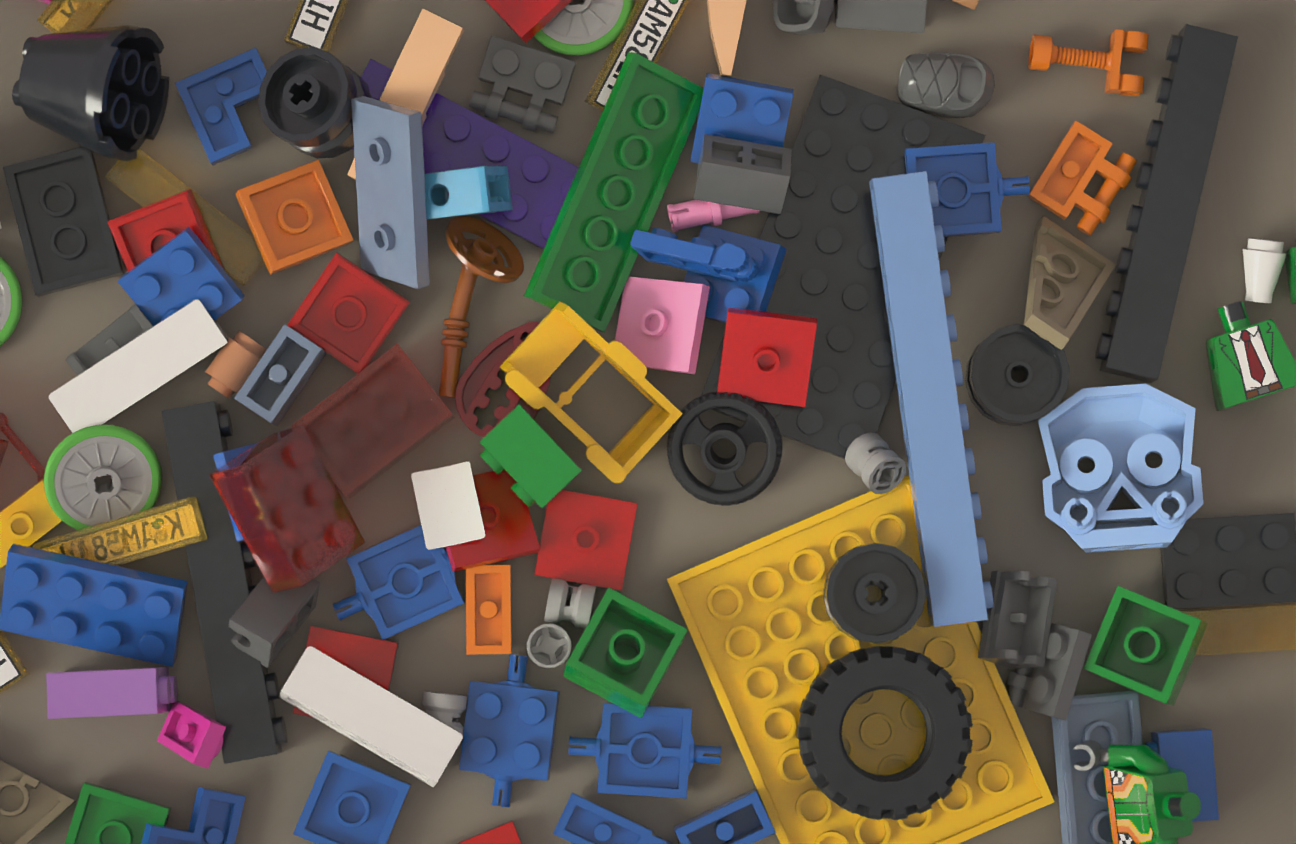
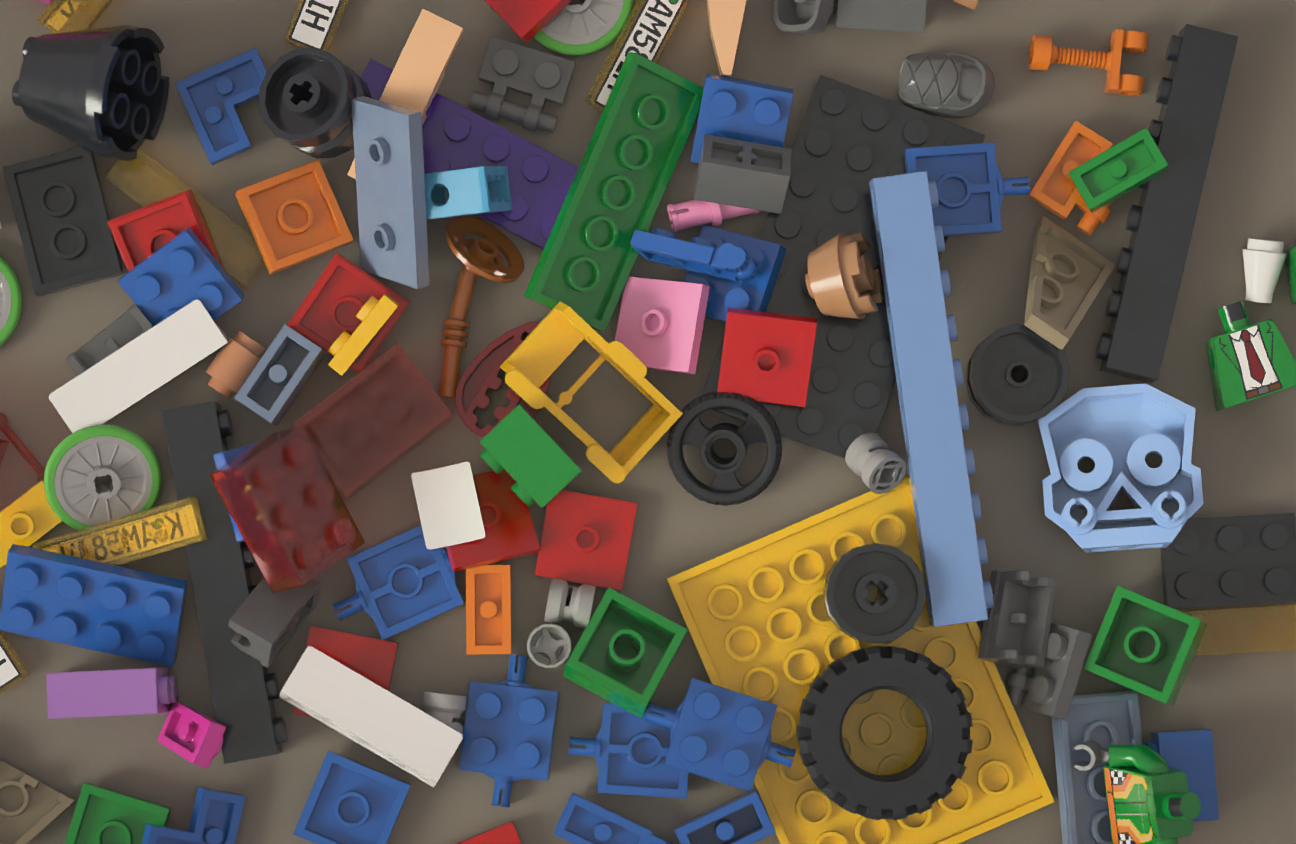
none -> yellow plate [328,294,400,376]
none -> blue plate [645,678,796,792]
none -> medium nougat cone [805,232,882,319]
none -> green plate [1068,128,1170,213]

